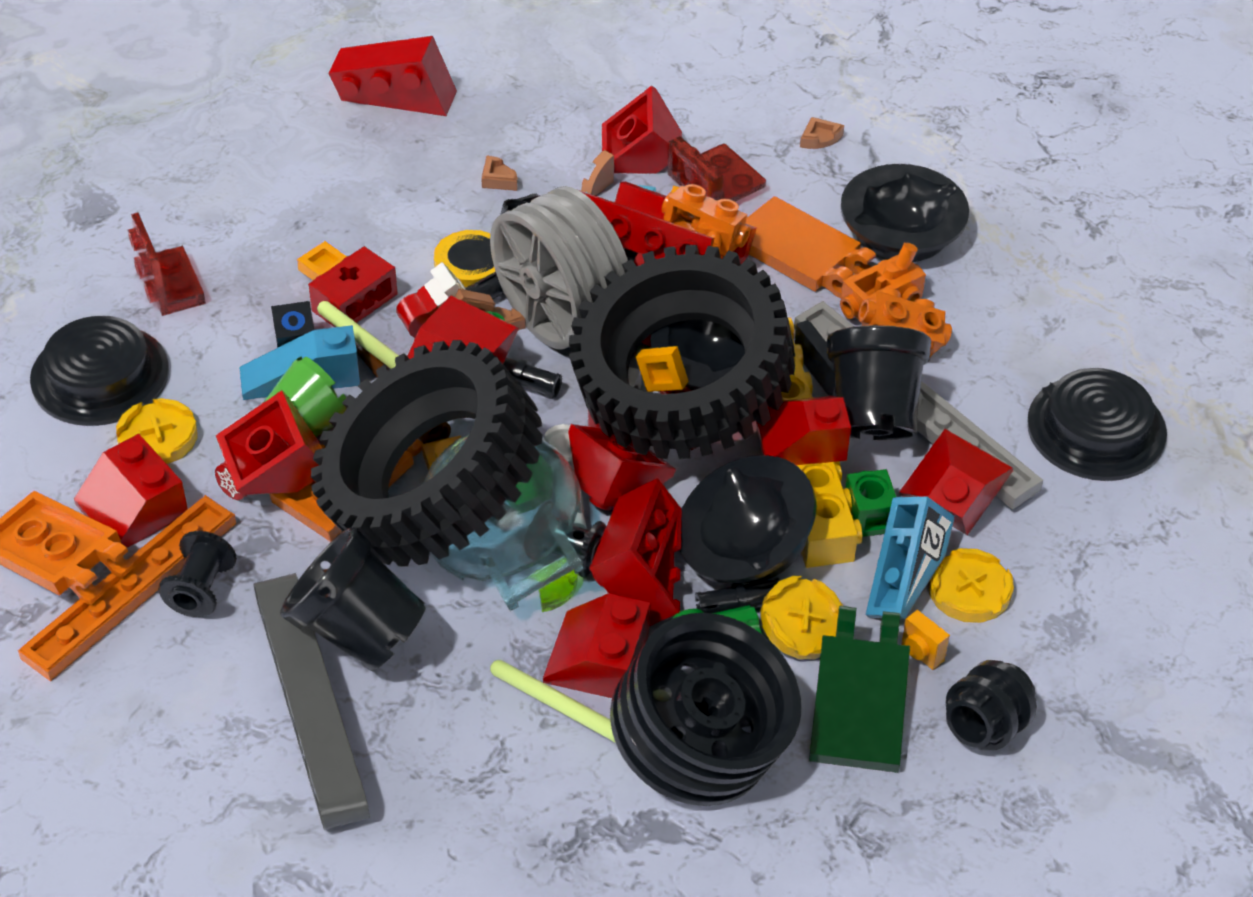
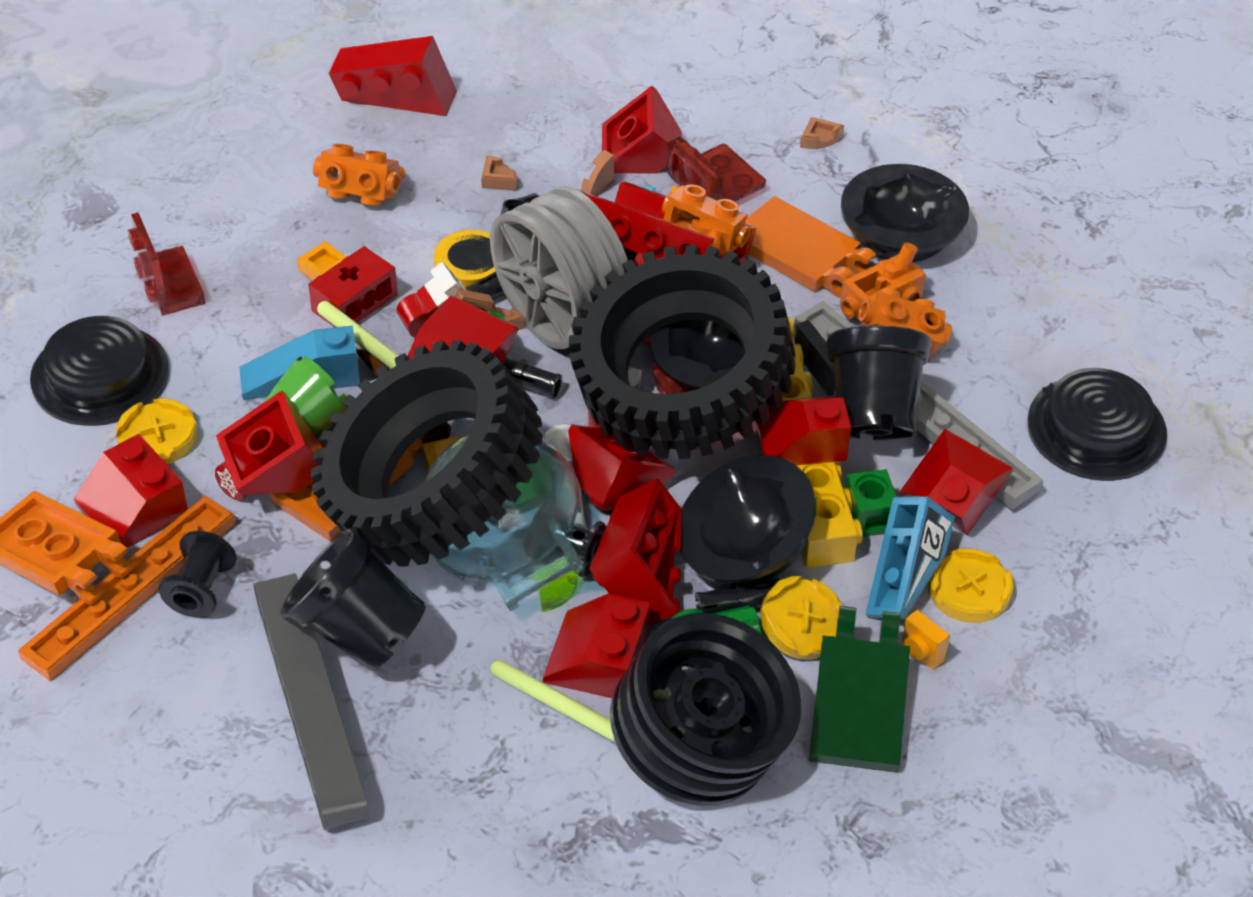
black brick [271,301,315,348] -> none
light orange plate [636,346,689,392] -> none
black piece [945,660,1037,751] -> none
none -> orange brick [313,144,405,205]

